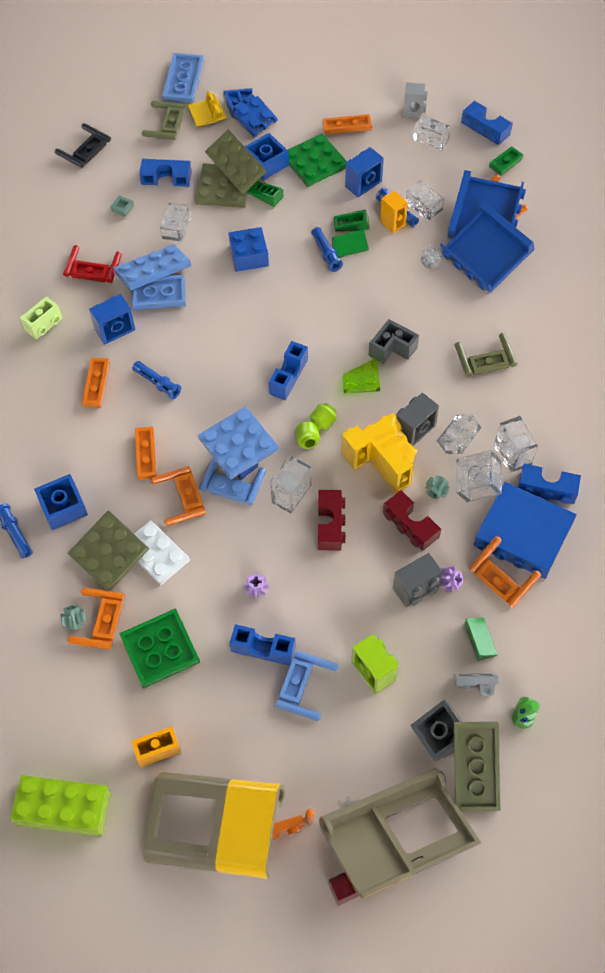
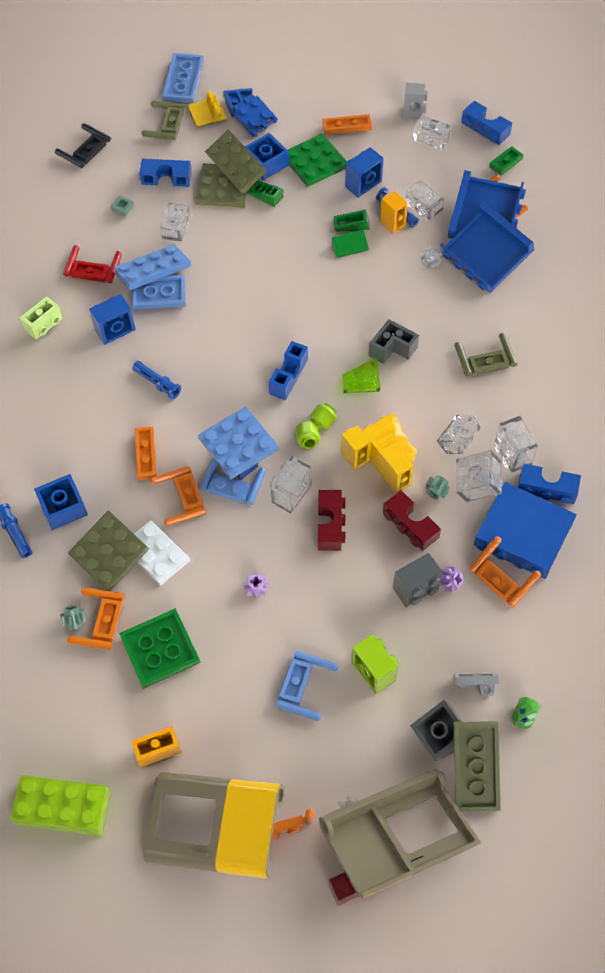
orange plate [82,358,110,408] -> none
blue brick [228,227,269,272] -> none
blue arch [229,624,296,666] -> none
blue pin [311,227,343,272] -> none
dark grey brick [396,392,439,446] -> none
slope [464,618,497,661] -> none

